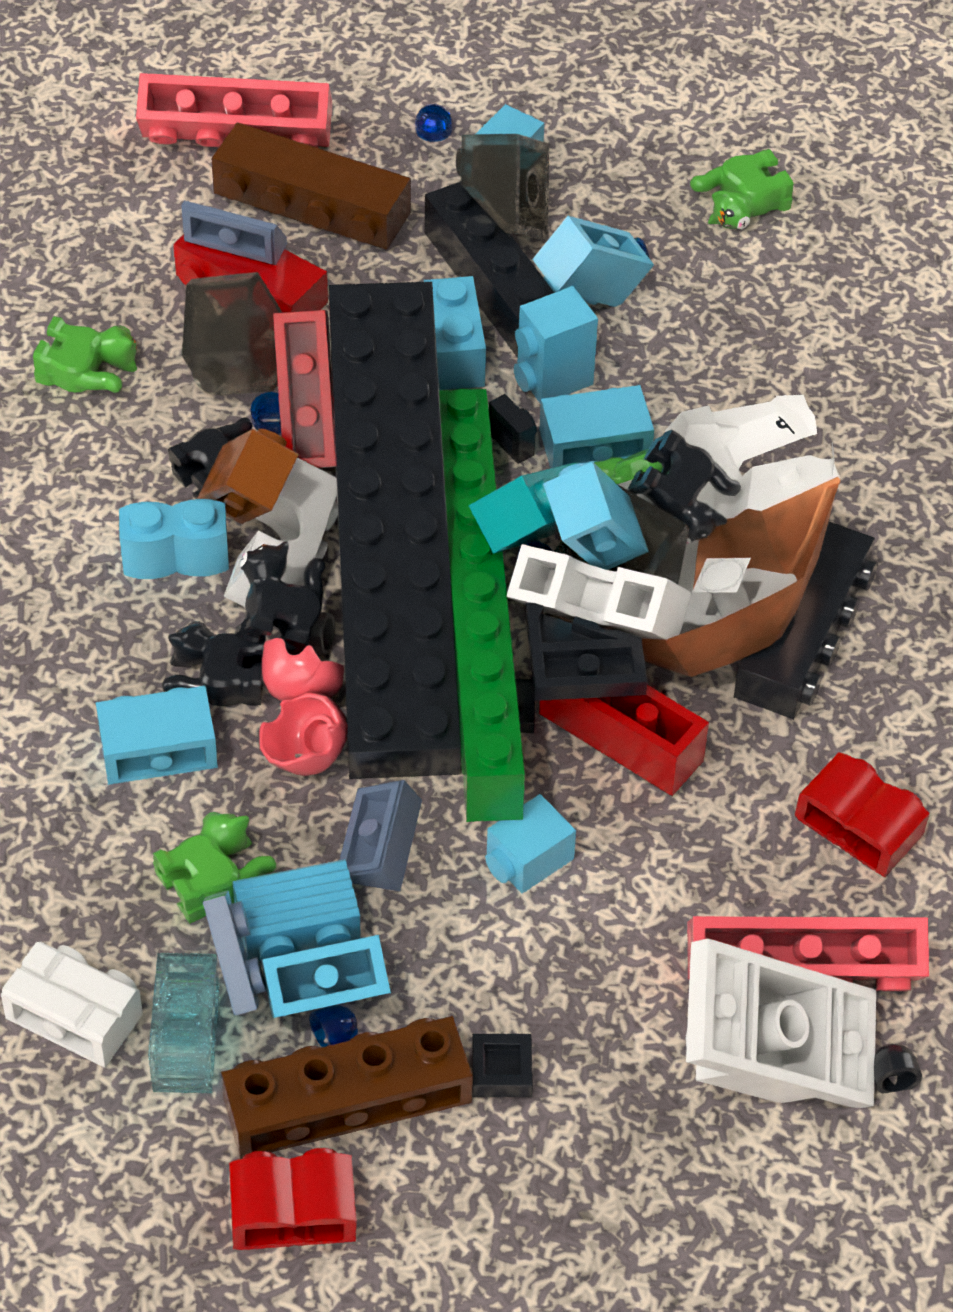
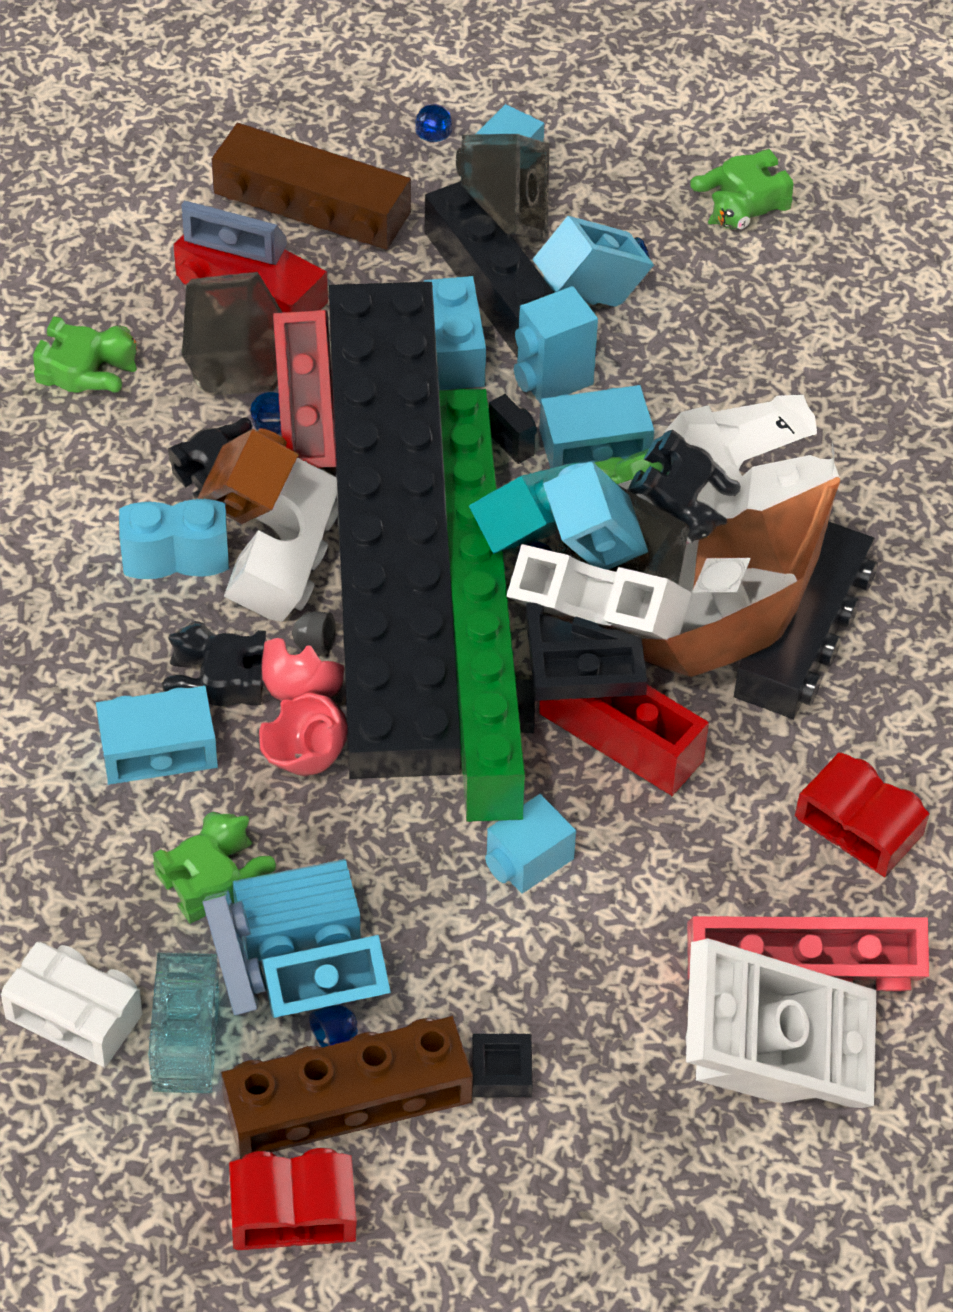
coral brick [136,73,332,148] -> none
black animal [235,541,326,655] -> none
sand blue slope [339,780,422,891] -> none
black hinge [874,1043,922,1094] -> none

